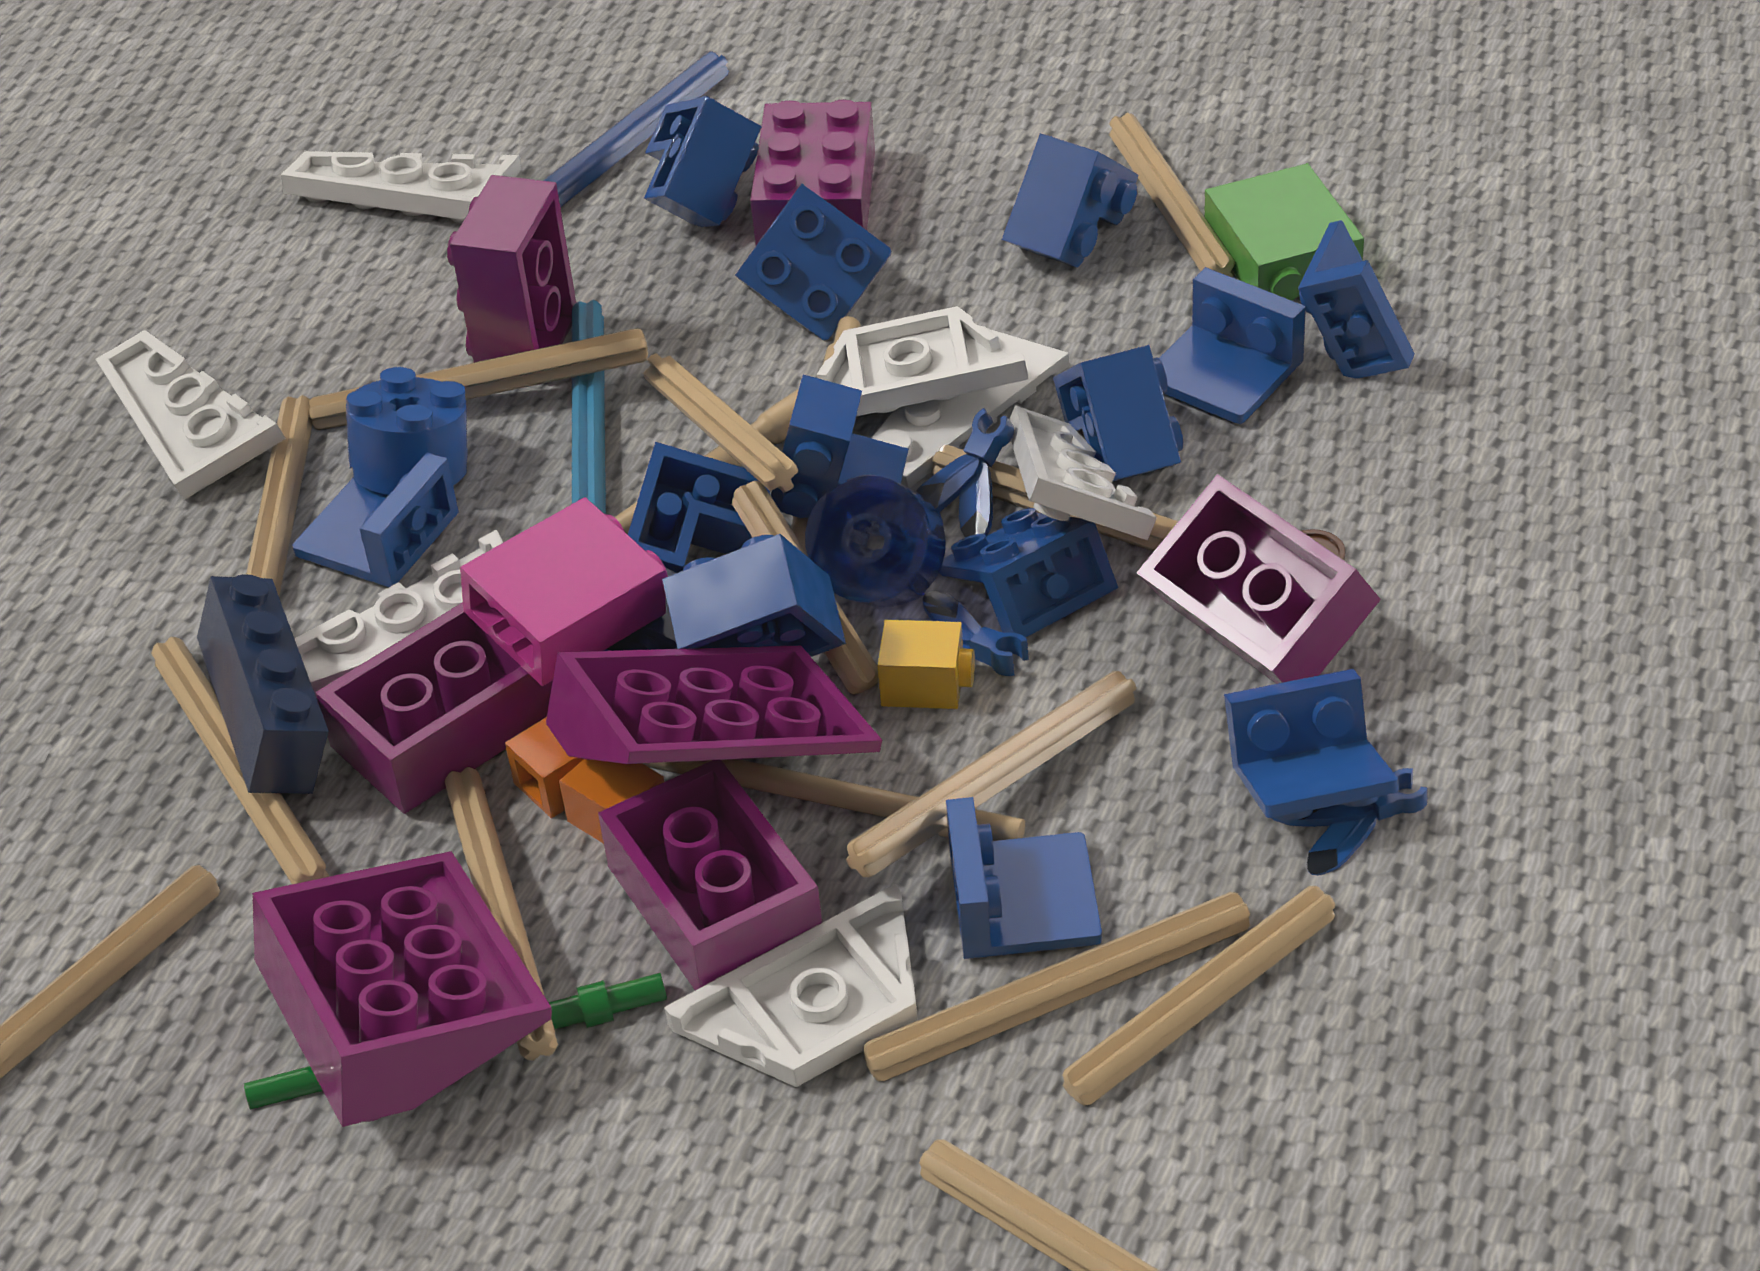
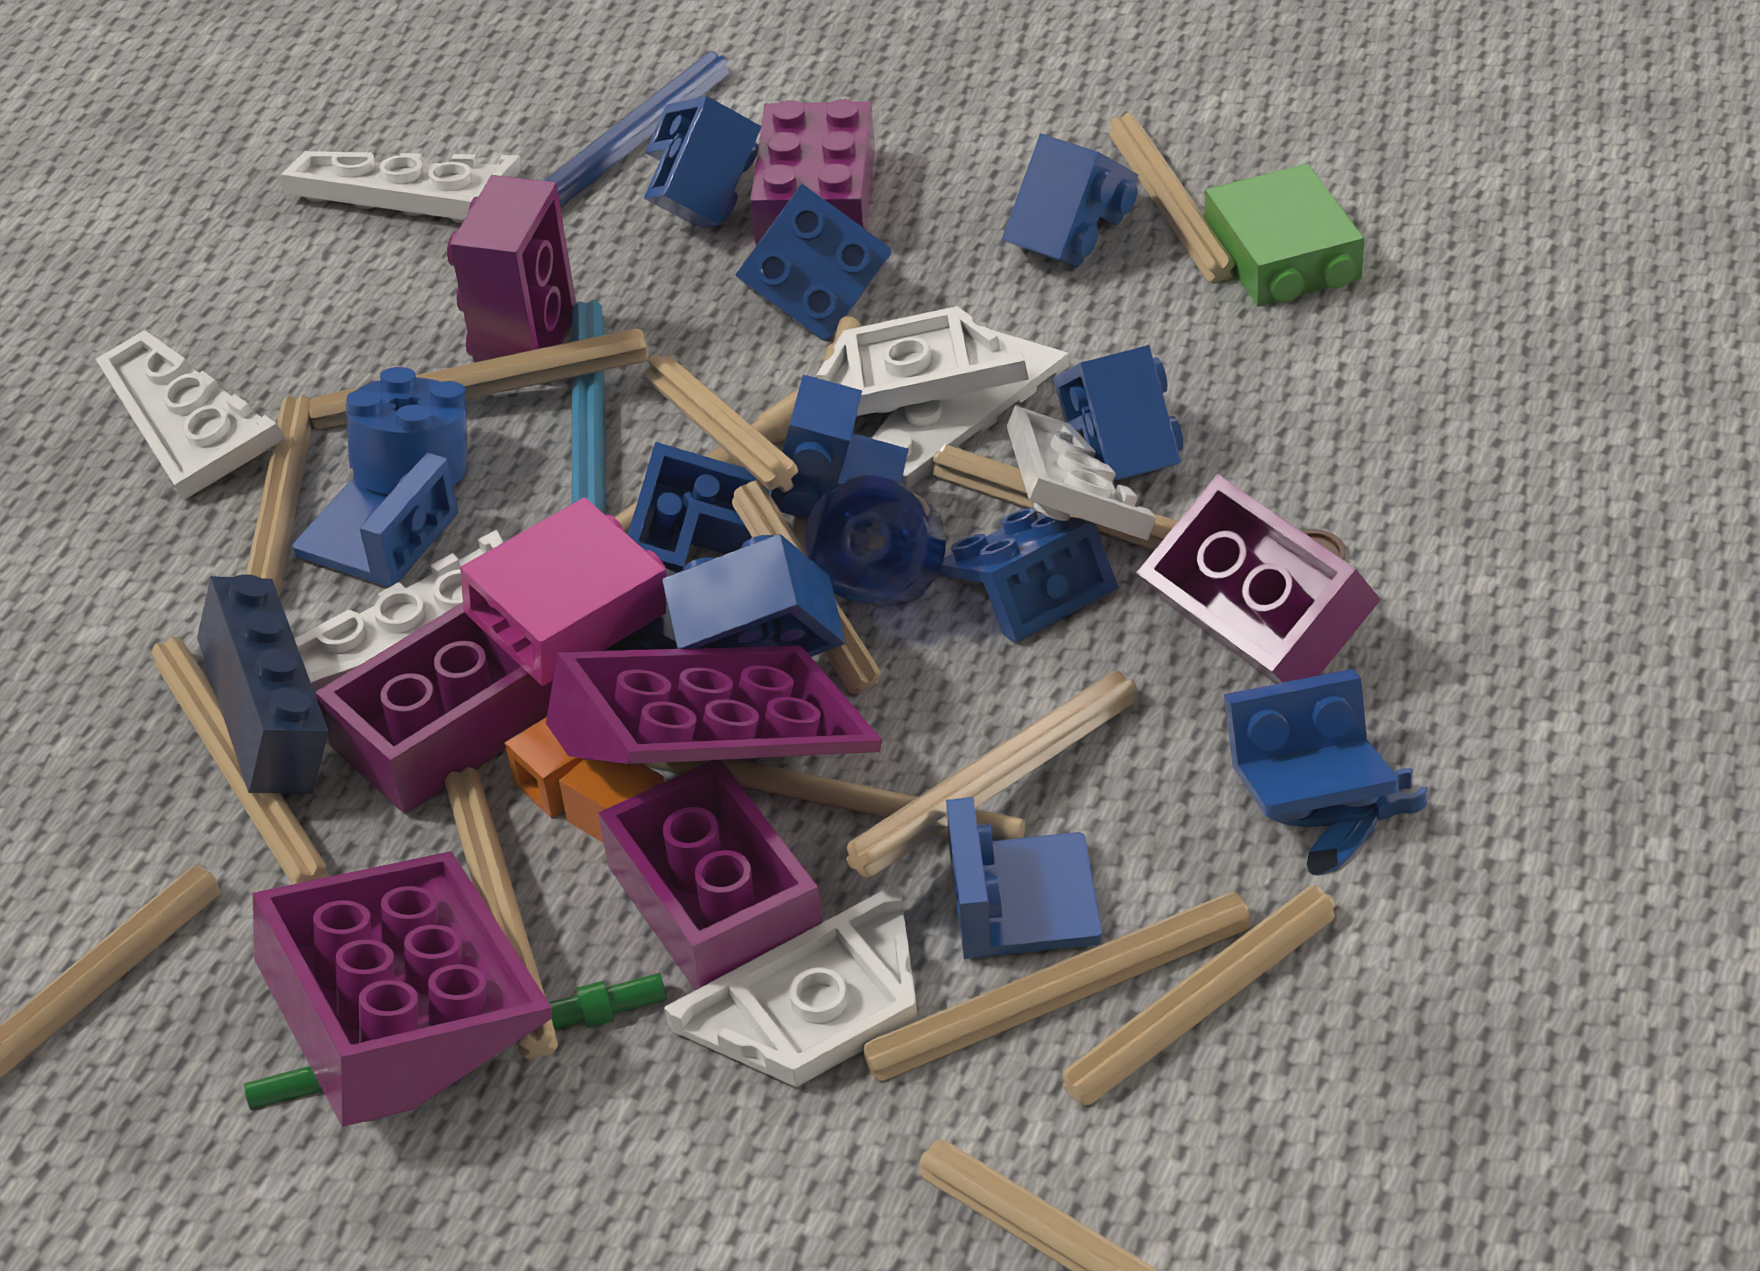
yellow brick [877,620,975,709] -> none
blue piece [903,408,1014,538] -> none
blue piece [923,591,1029,676] -> none
blue bracket [1159,267,1306,424] -> none
blue bracket [1298,220,1415,379] -> none

